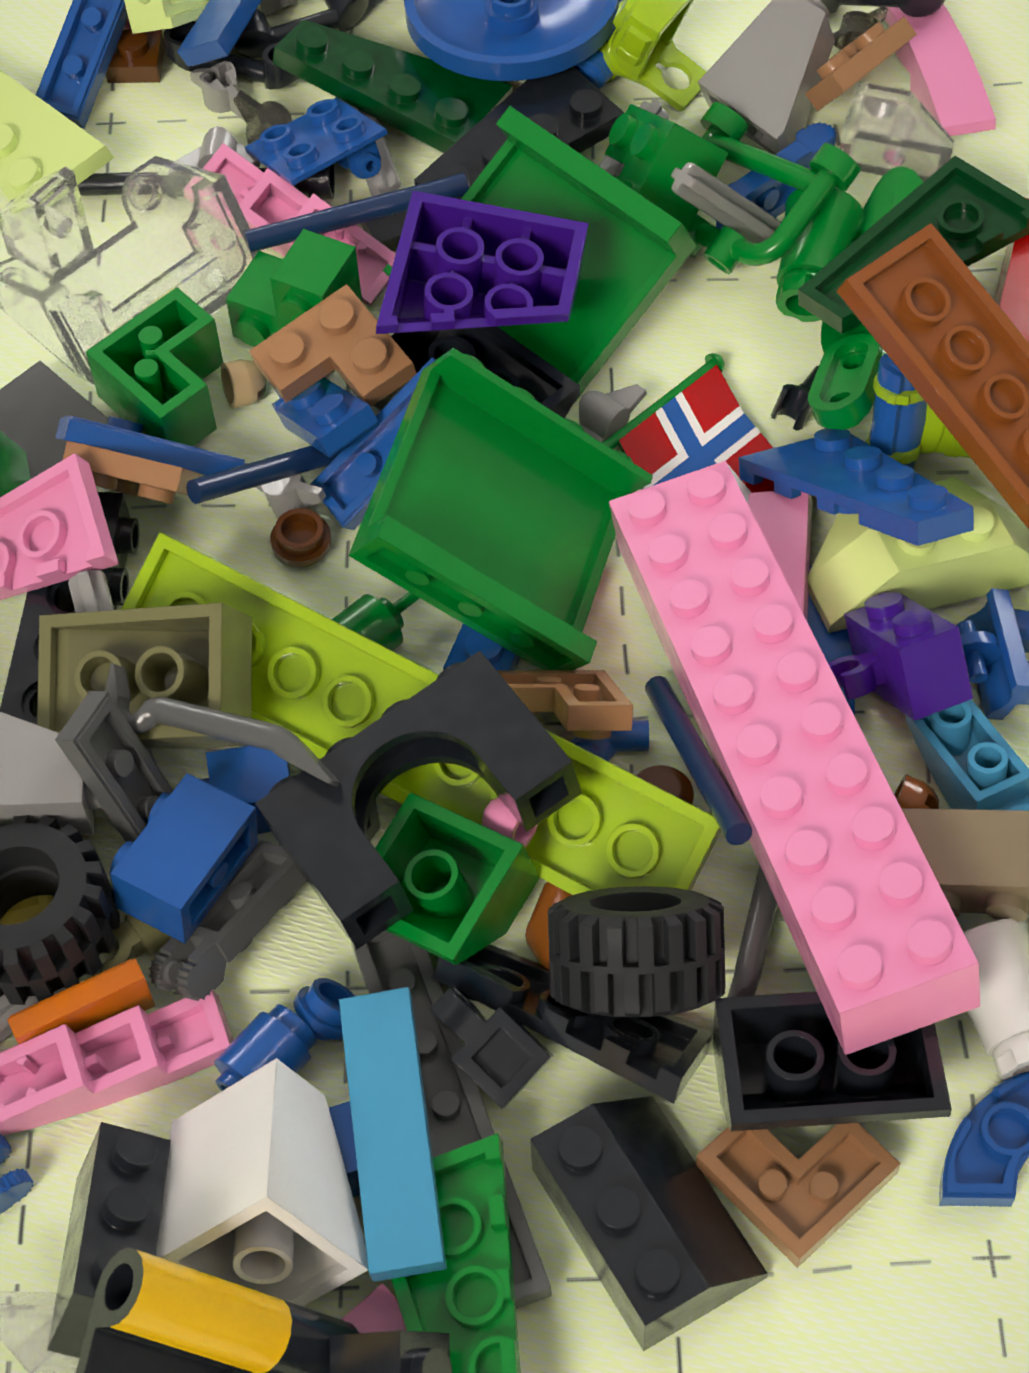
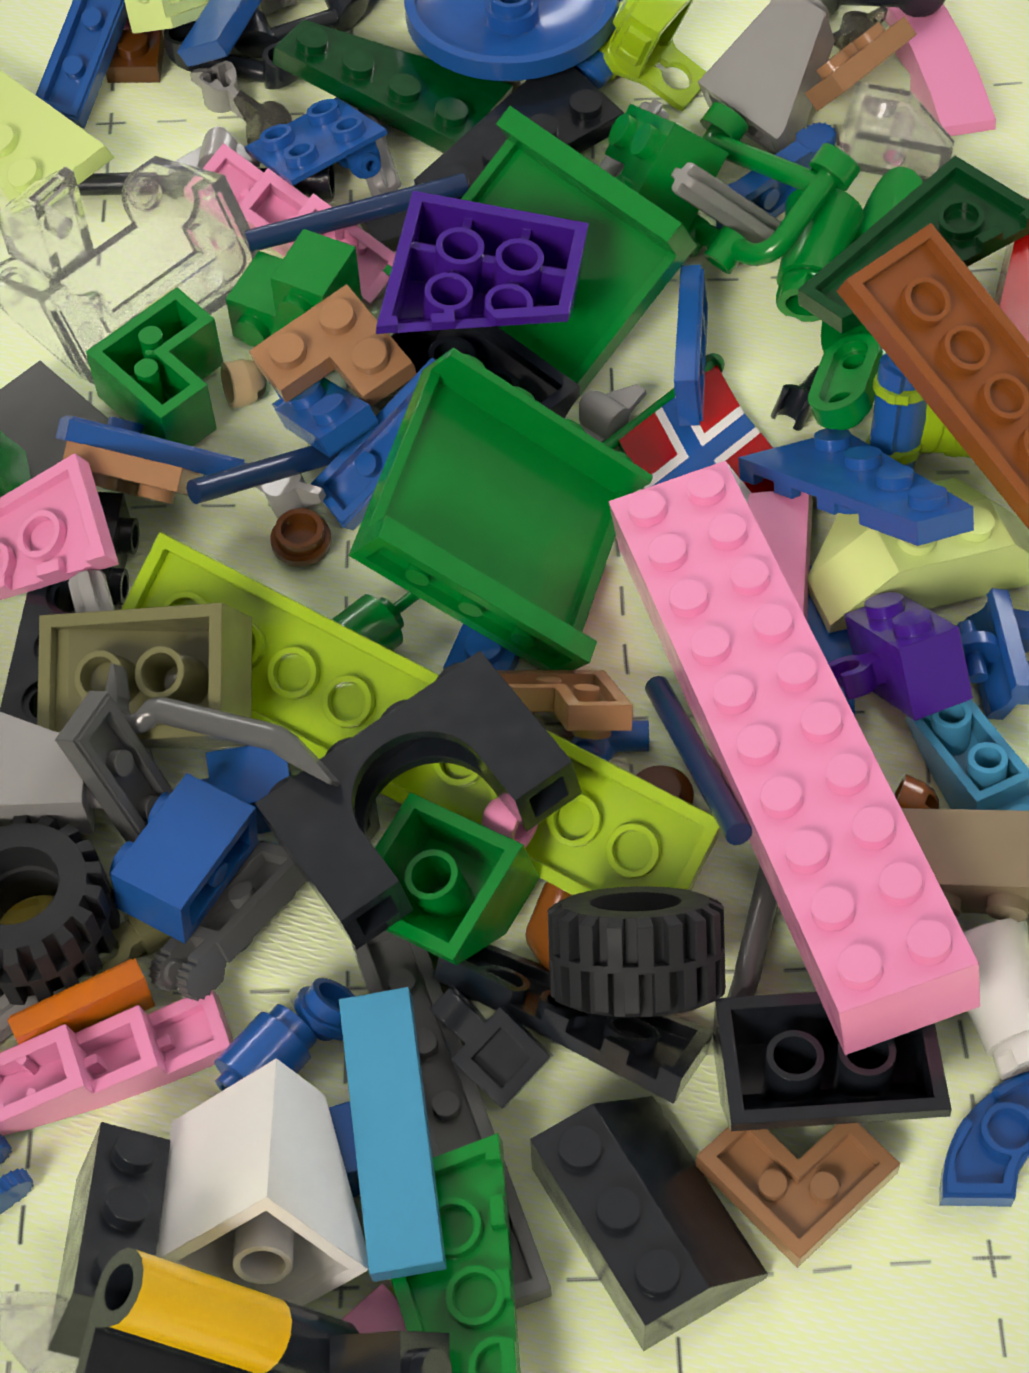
none -> blue tile [674,265,708,426]

